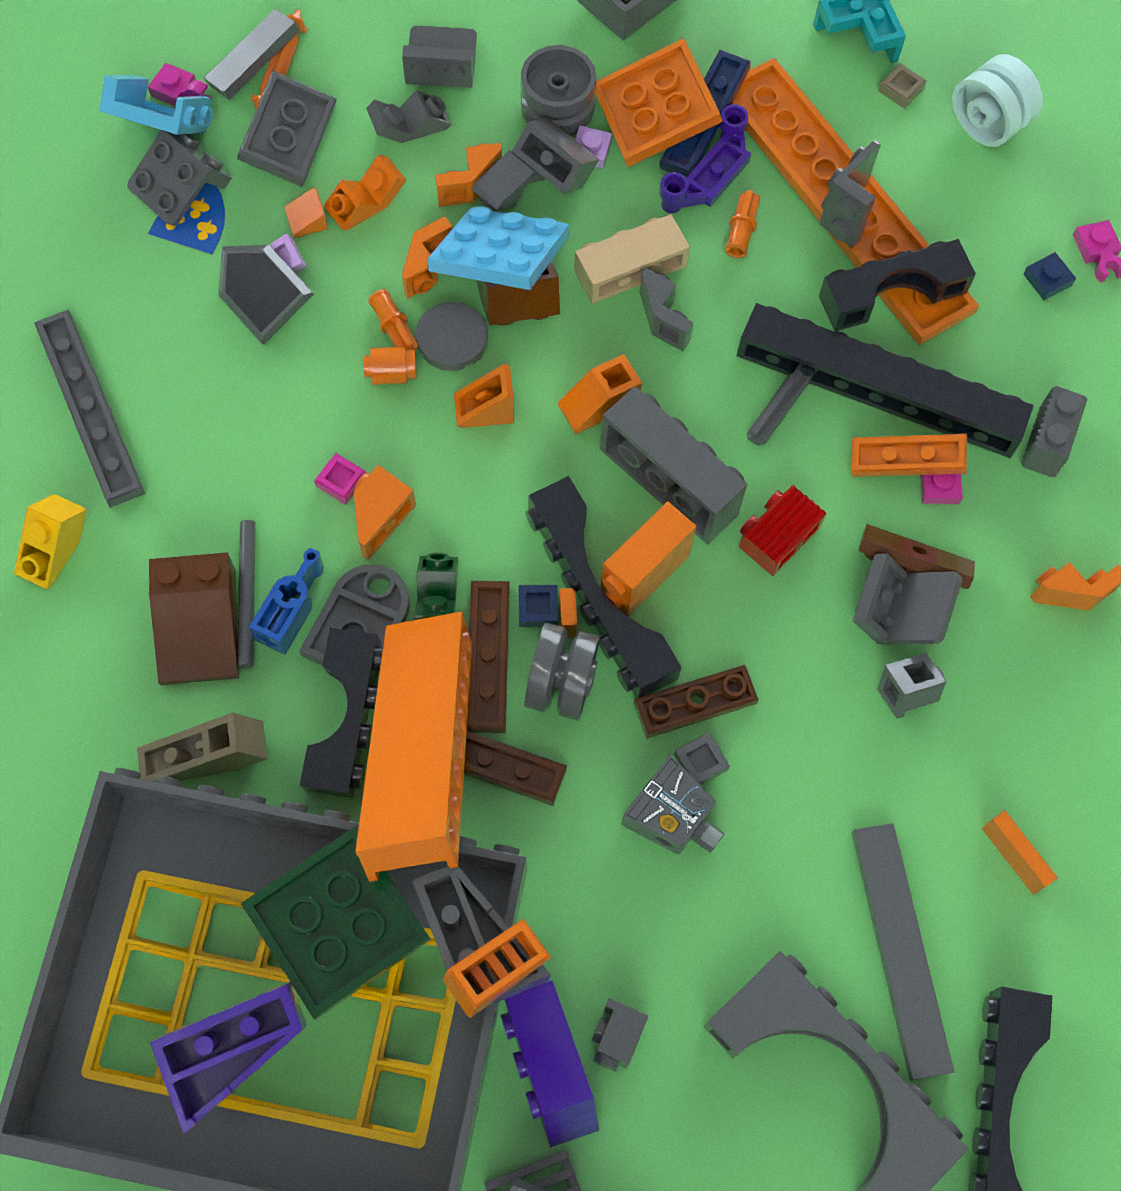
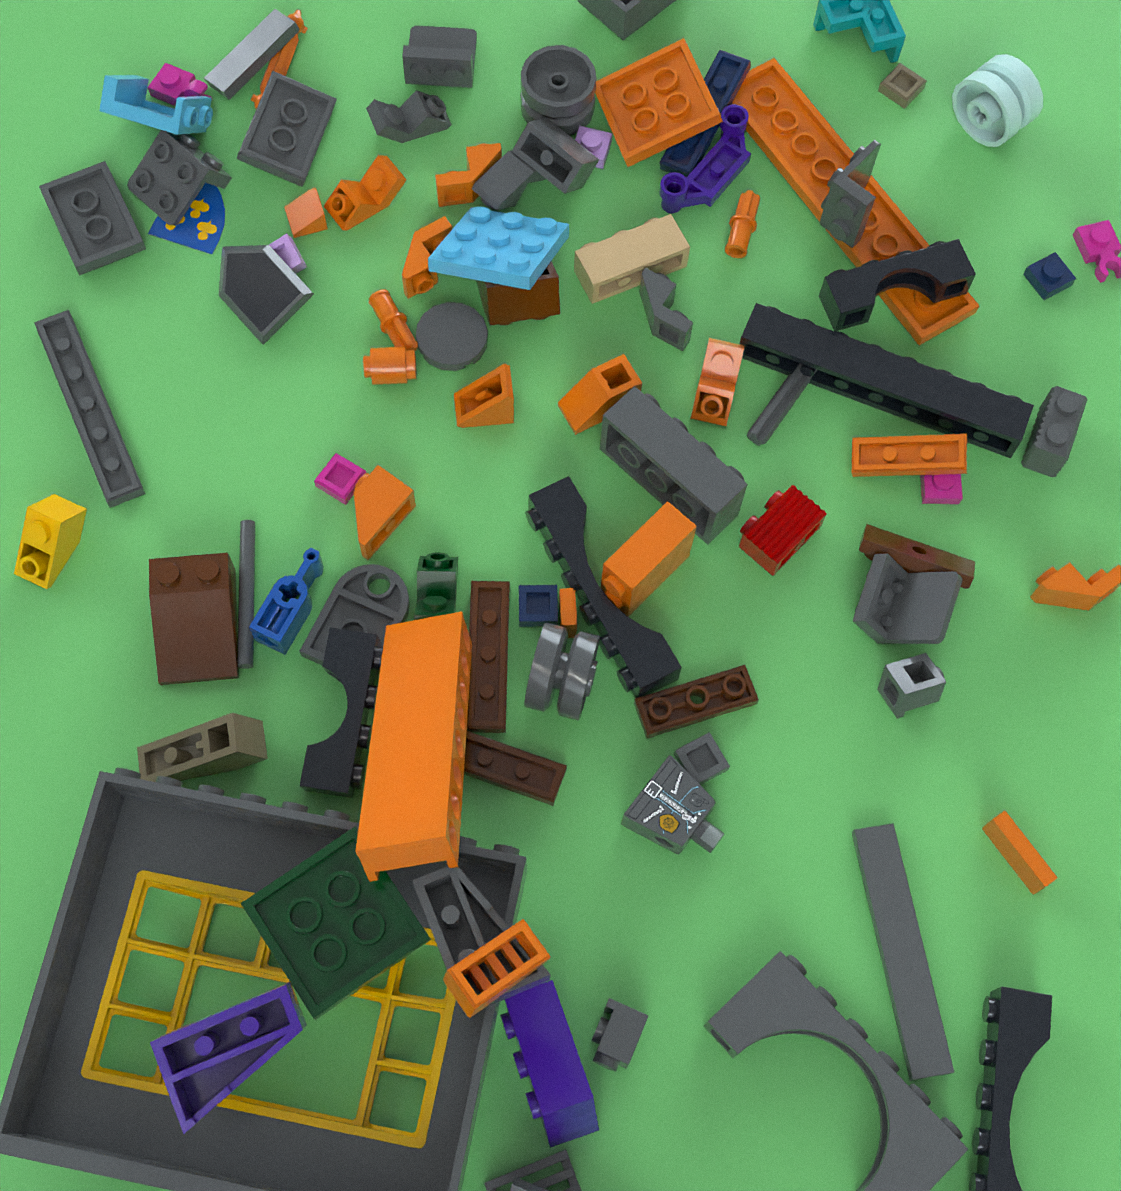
none -> dark grey plate [39,161,146,276]
none -> orange slope [690,338,745,426]

